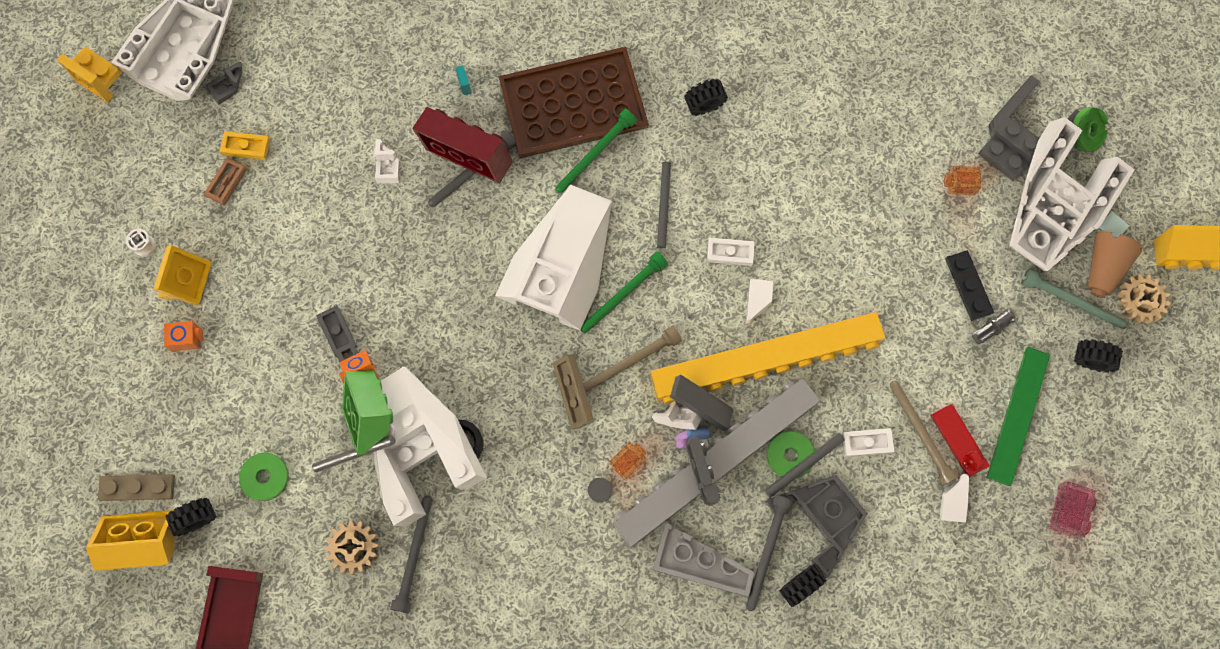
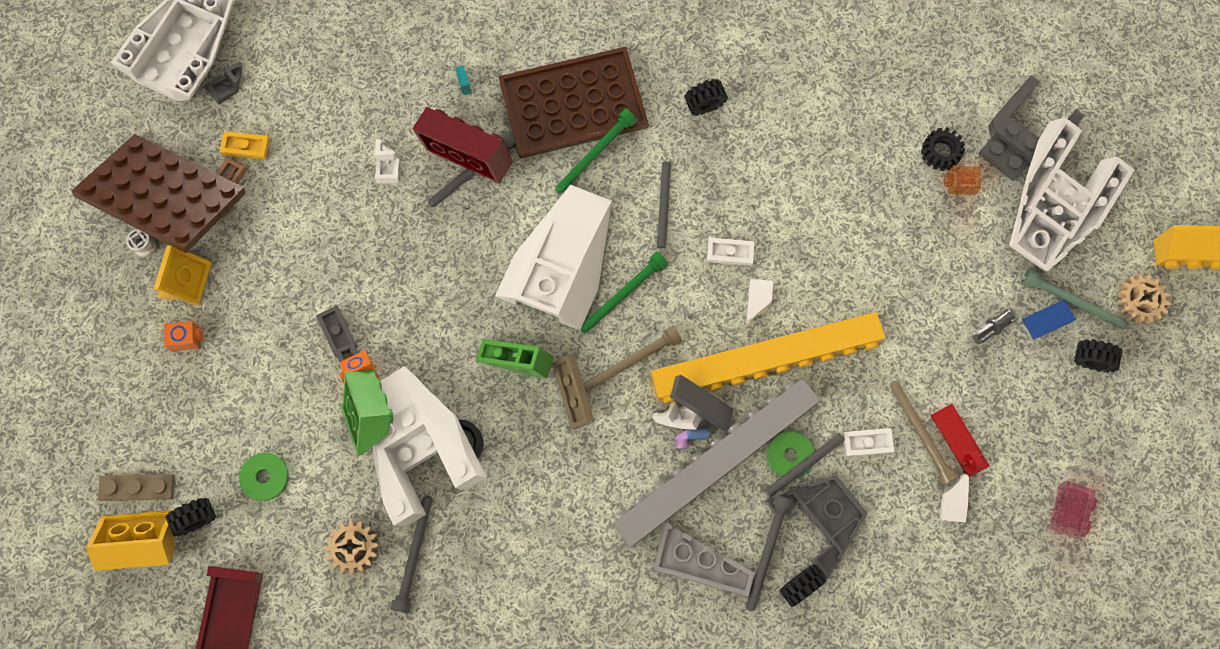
yellow bracket [57,46,122,103] -> none
flat silver bar [312,435,395,472] -> none
dark grey tile [588,478,612,503] -> none
clear orange brick [609,441,647,481] -> none
dark grey hinge [685,436,721,506] -> none
black plate [945,250,995,321] -> none
green tile [986,347,1050,486] -> none
bright green tile [1073,107,1108,152] -> none
medium nougat cone [1088,231,1143,298] -> none
light aqua tile [1097,211,1130,237] -> none
none -> reddish brown plate [71,134,245,253]
none -> bright green slope [476,339,554,379]
none -> black tyre [921,128,965,171]
none -> blue tile [1022,300,1076,340]

